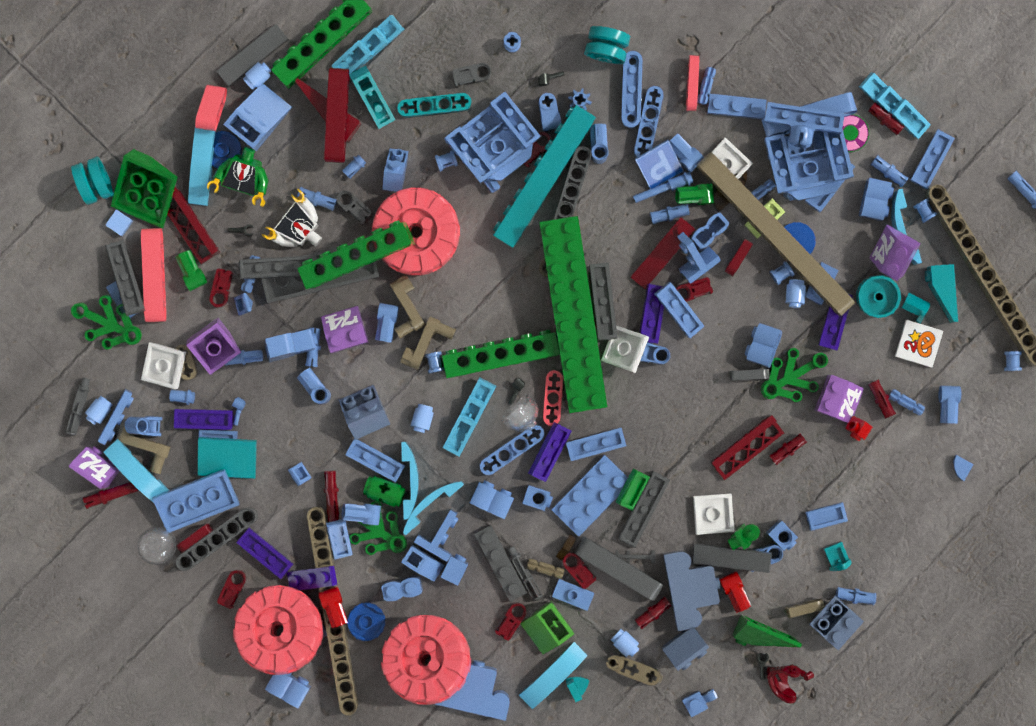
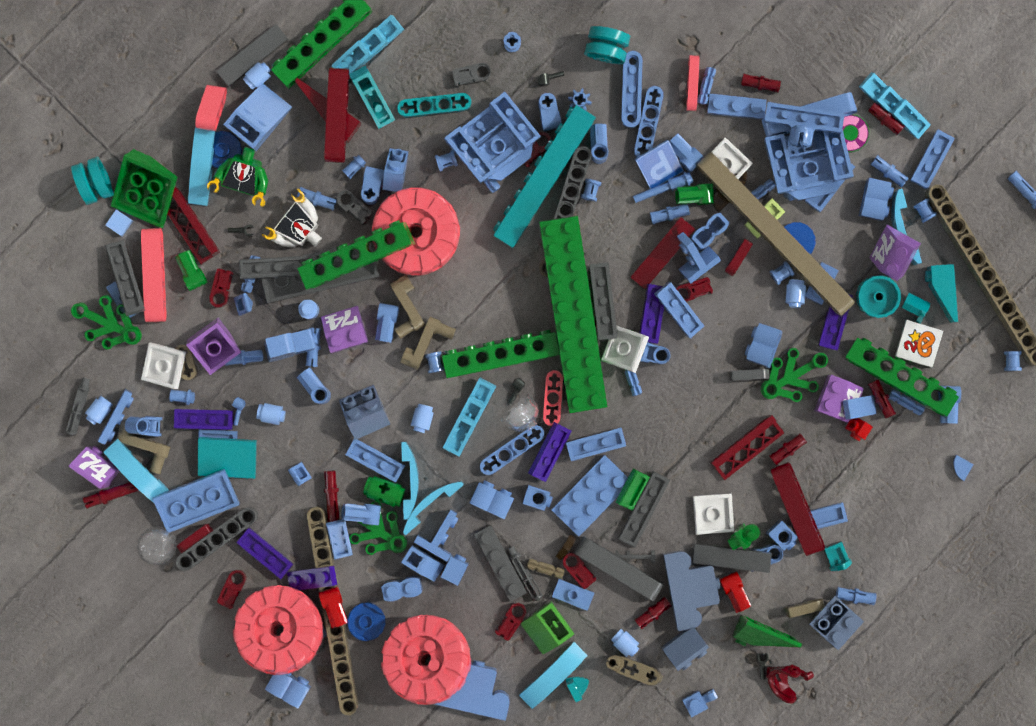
none -> light blue brick [256,403,286,425]
none -> light blue brick [298,300,319,320]
none -> medium blue piece [361,166,384,205]
none -> medium blue bush [580,179,601,202]
none -> medium blue axle [625,370,642,396]
none -> dark red pin [741,73,781,93]
none -> dark red beam [771,462,825,556]
none -> medium blue tile [843,395,876,420]
none -> green brick [845,337,959,418]

